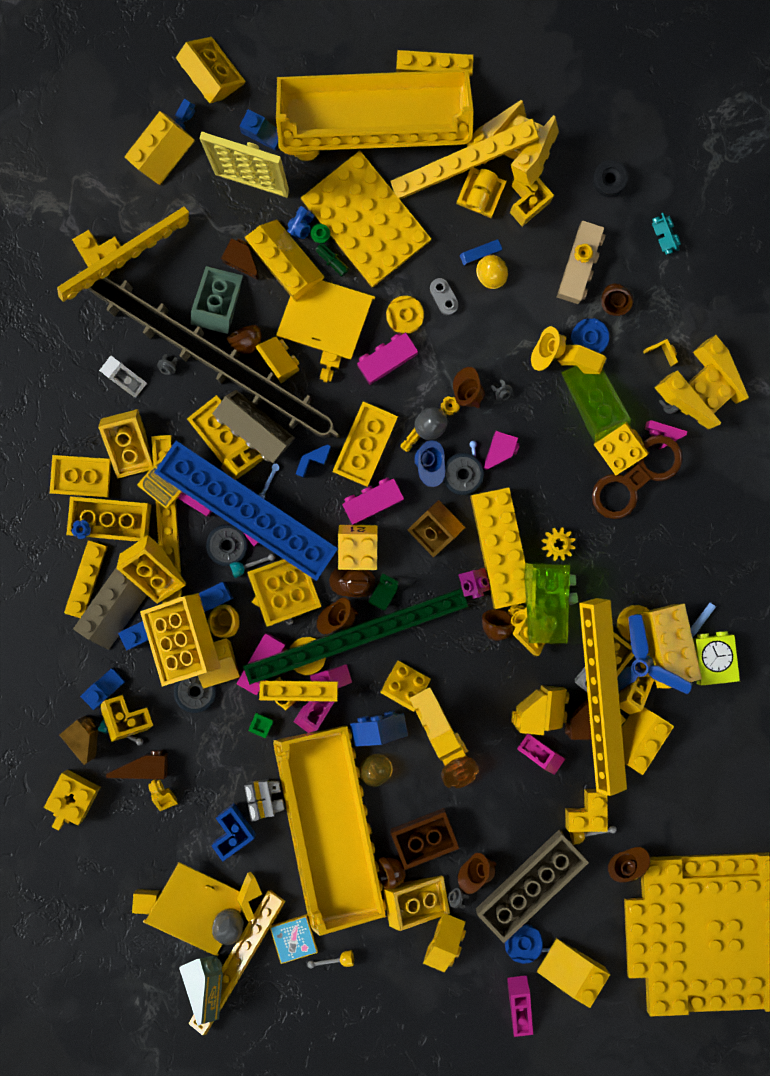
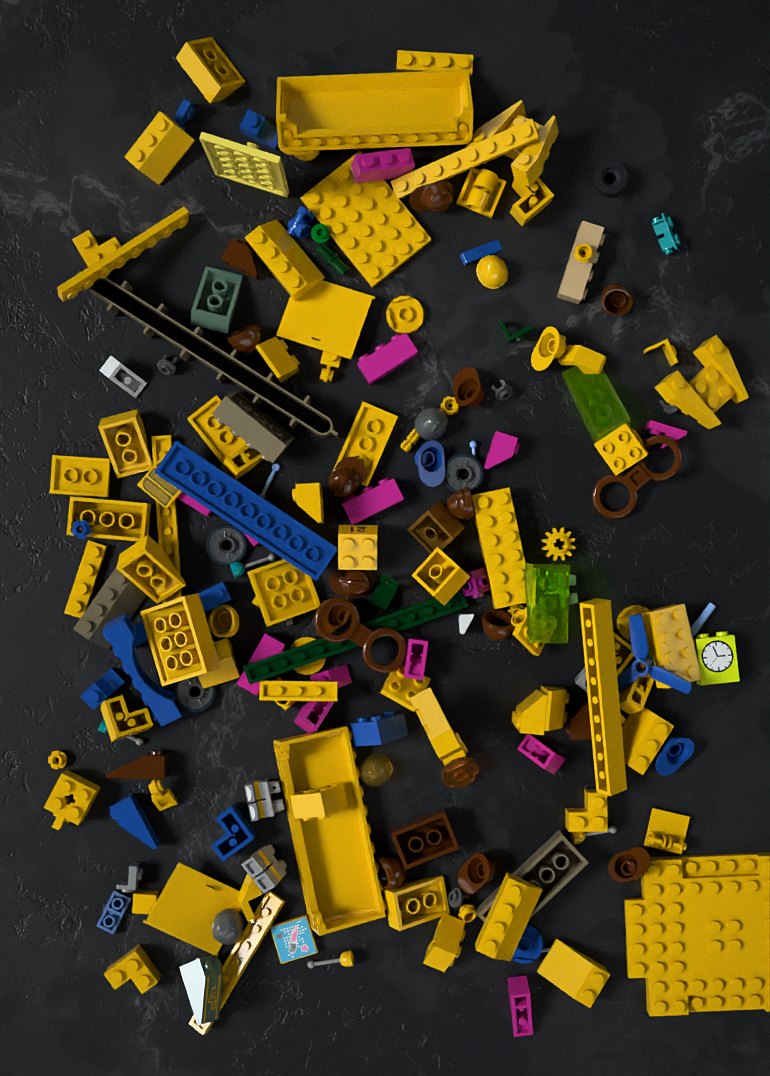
pearl gold slope [59,715,98,765] -> none
green plate [248,712,274,738] -> none
blue slope [296,445,331,478] -> none
light grey plate [430,278,458,315] -> none
blue tile [571,318,609,353] -> none
none -> yellow plate [48,750,67,770]
none -> medium blue slope [96,890,131,935]
none -> blue arch [103,614,183,727]
none -> yellow brick [104,944,162,994]
none -> blue slope [109,793,160,849]
none -> light grey bracket [116,862,143,892]
none -> light grey hips [241,845,287,894]
none -> yellow brick [290,783,348,821]
none -> yellow slope [292,483,324,524]
none -> reddish brown bar [314,597,407,673]
none -> reddish brown piece [328,457,366,498]
none -> dark pink brick [351,148,415,184]
none -> dark pink arch [404,637,428,680]
none -> reddish brown piece [409,180,454,212]
none -> yellow brick [412,547,470,606]
none -> reddish brown hat [447,487,474,520]
none -> yellow plate [458,904,477,923]
none -> white slope [459,614,475,634]
none -> yellow slope [475,873,543,961]
none -> dark green bracket [497,319,532,343]
none -> yellow hinge [644,808,690,854]
none -> blue piece [656,736,695,776]

